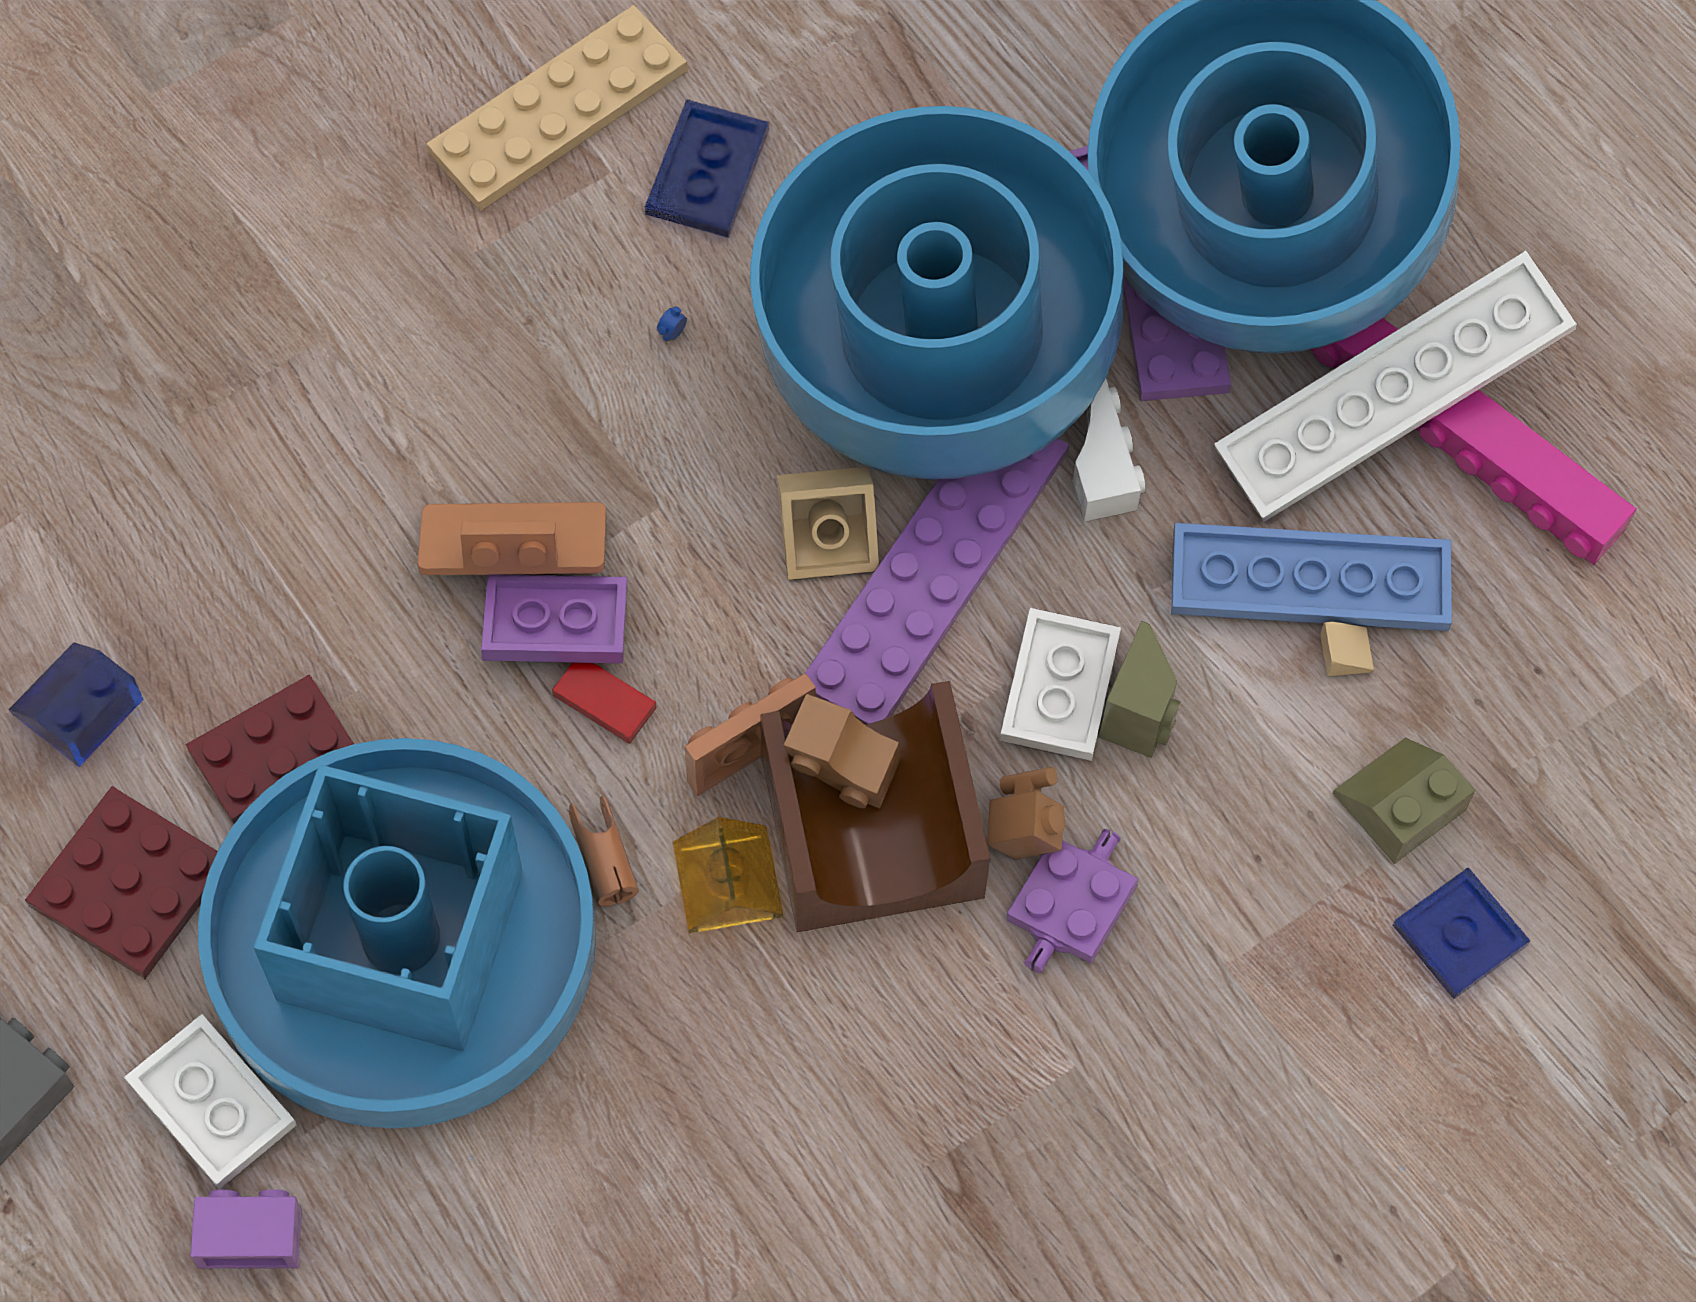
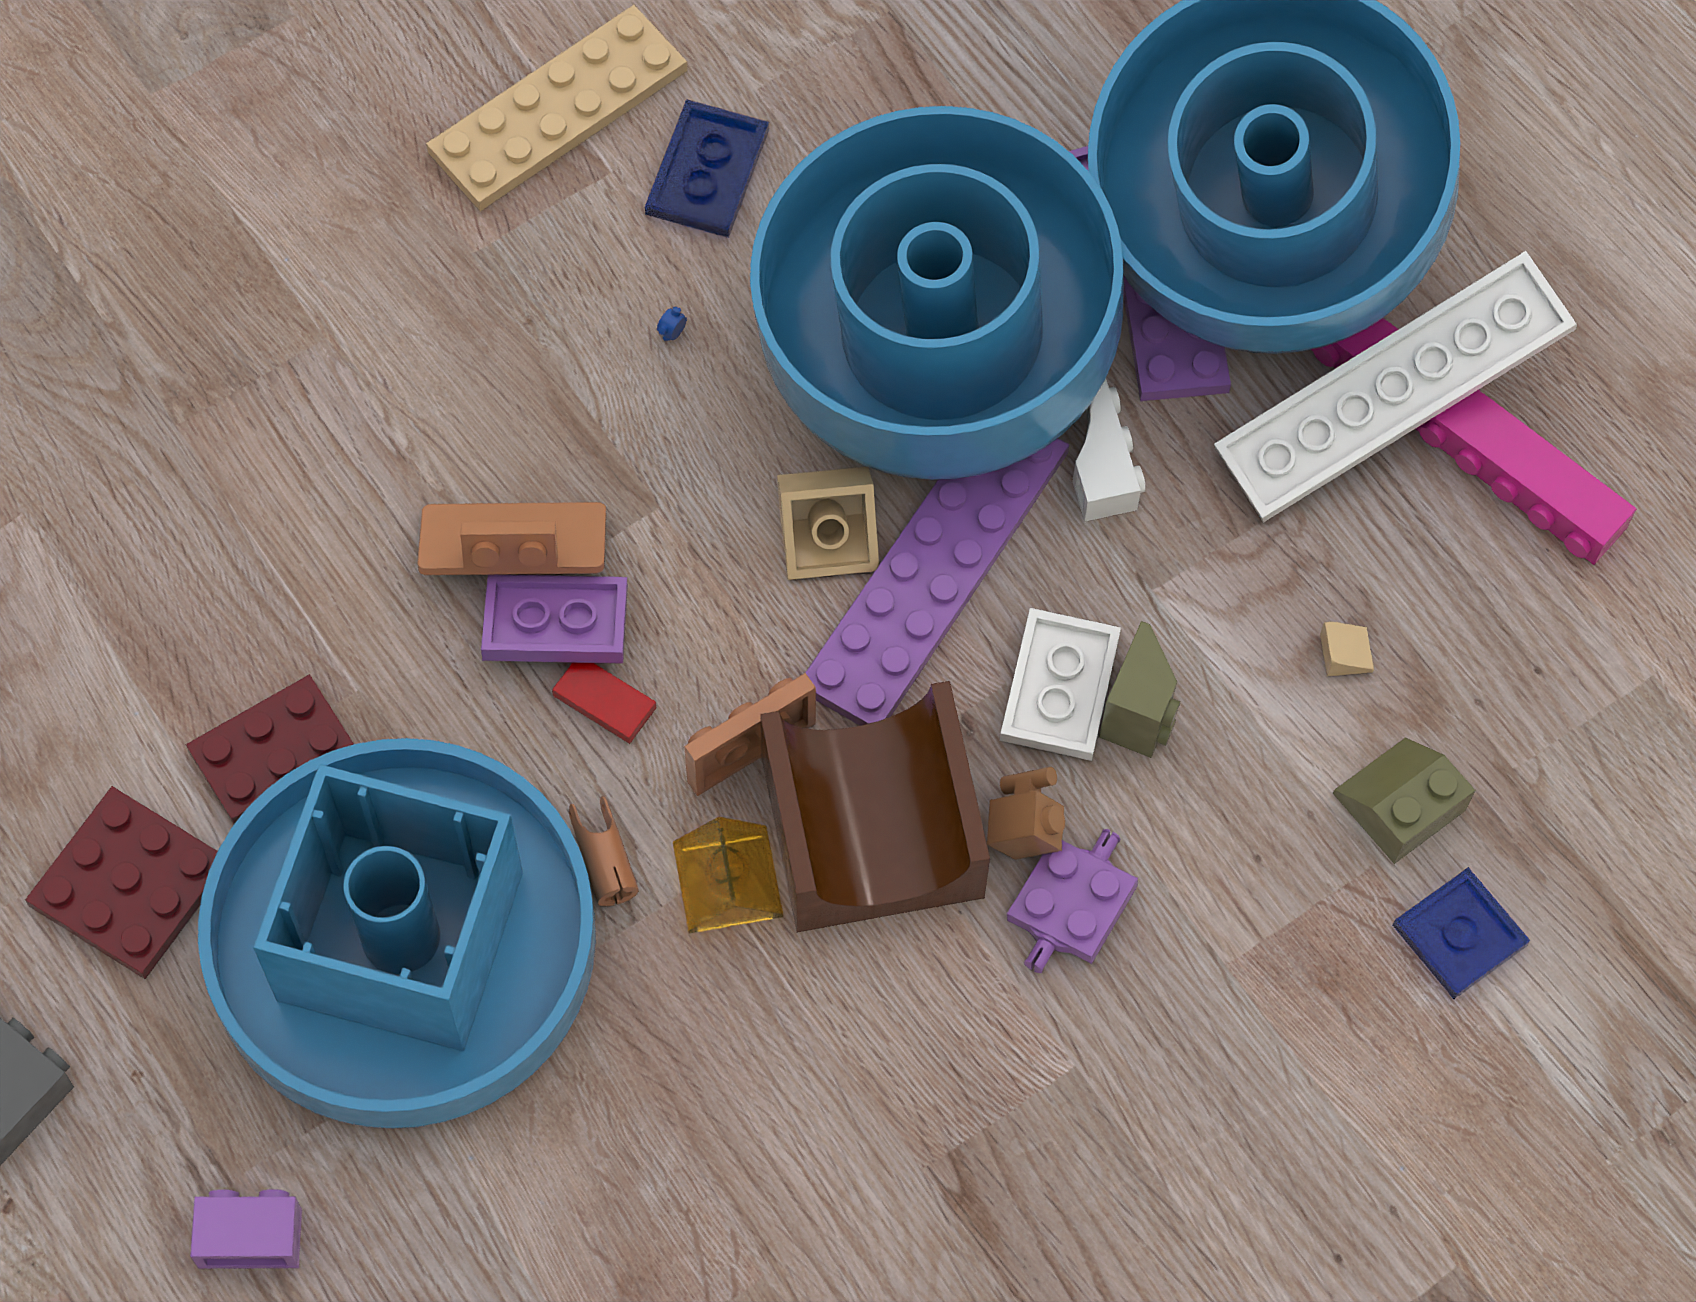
clear blue slope [9,642,144,767] -> none
white plate [124,1014,297,1189] -> none
medium nougat brick [784,694,901,809] -> none
medium blue plate [1171,523,1452,631] -> none

